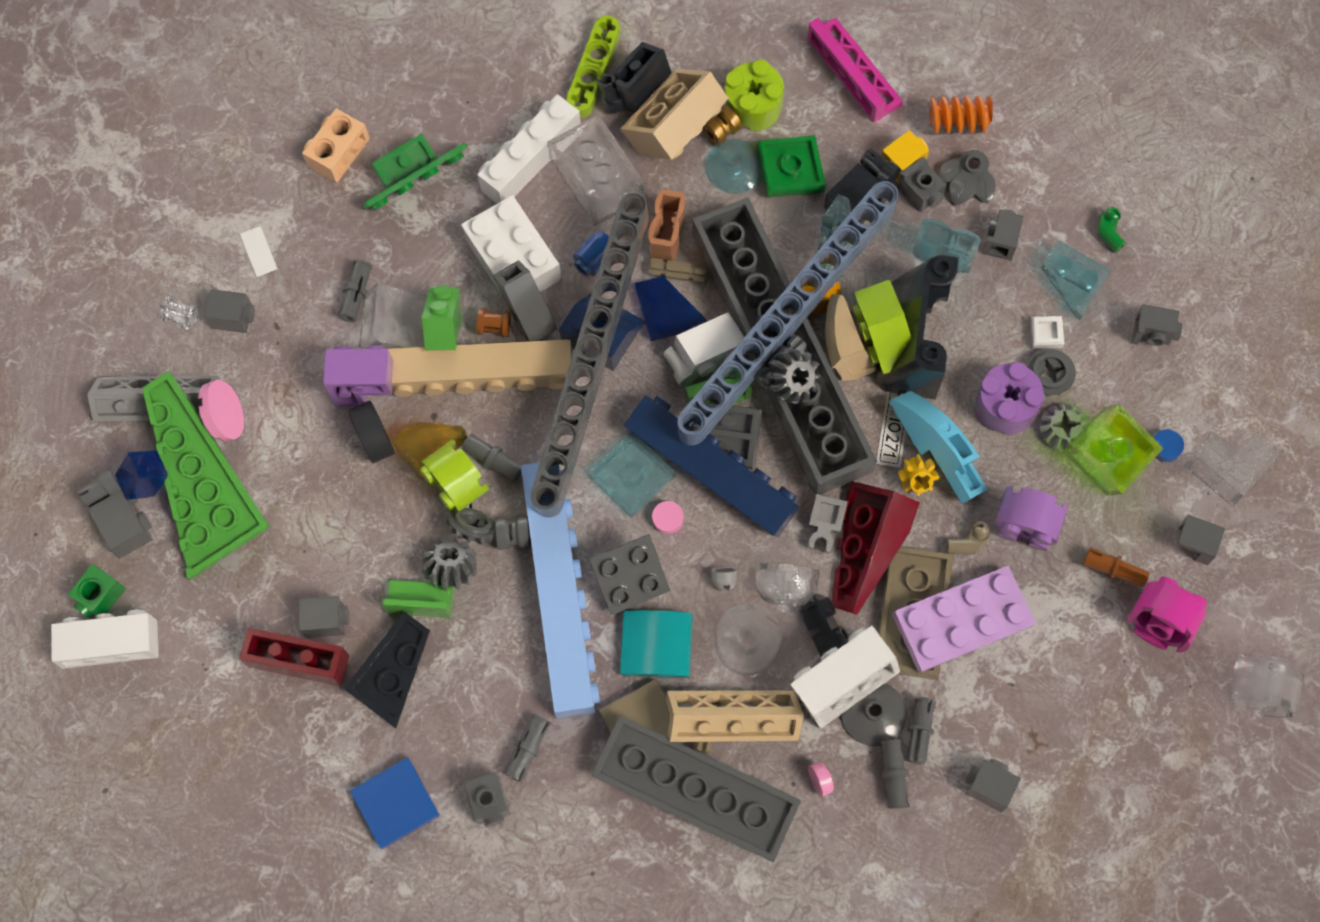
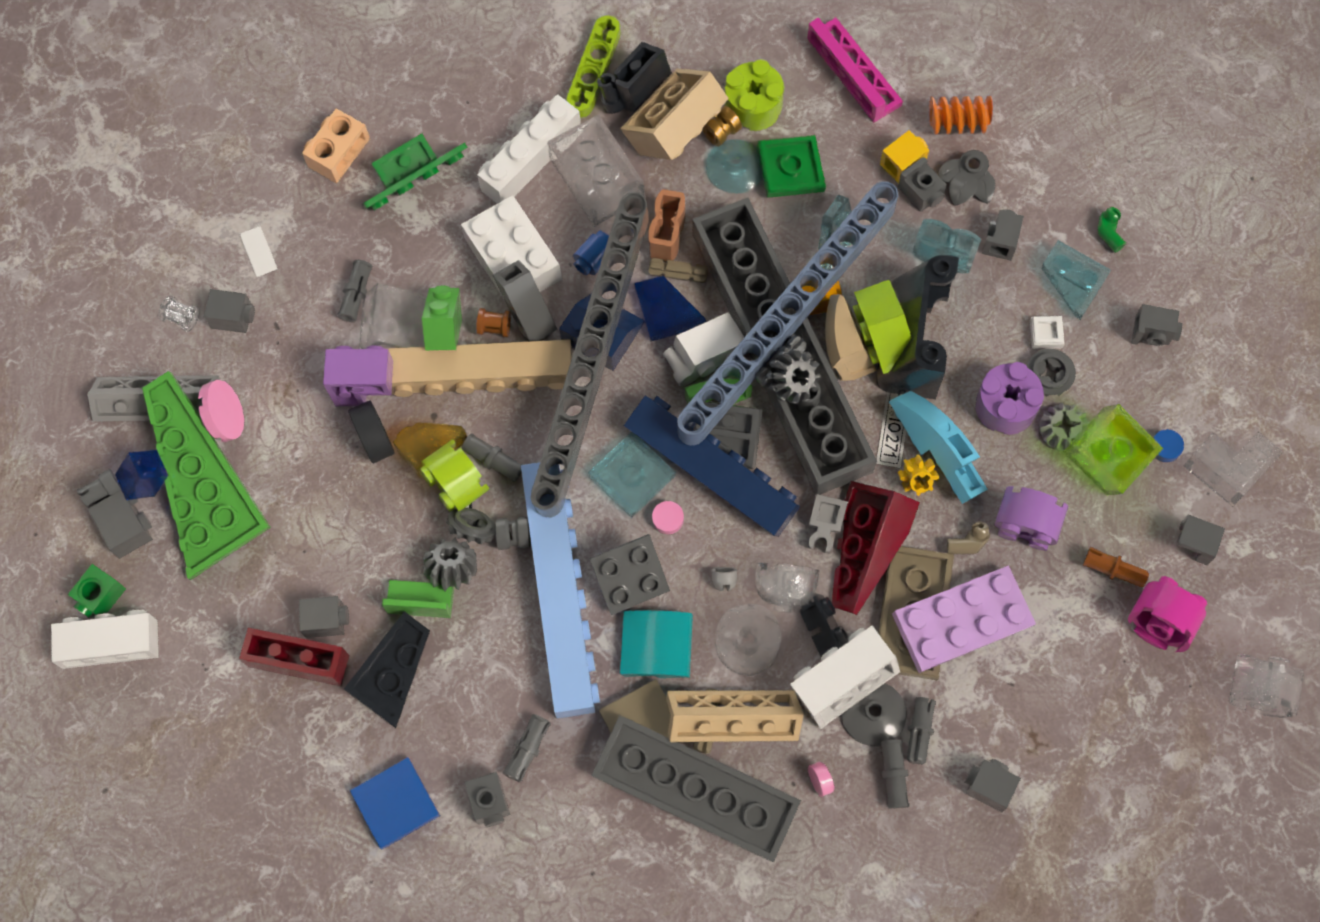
black hinge [824,147,901,224] -> none

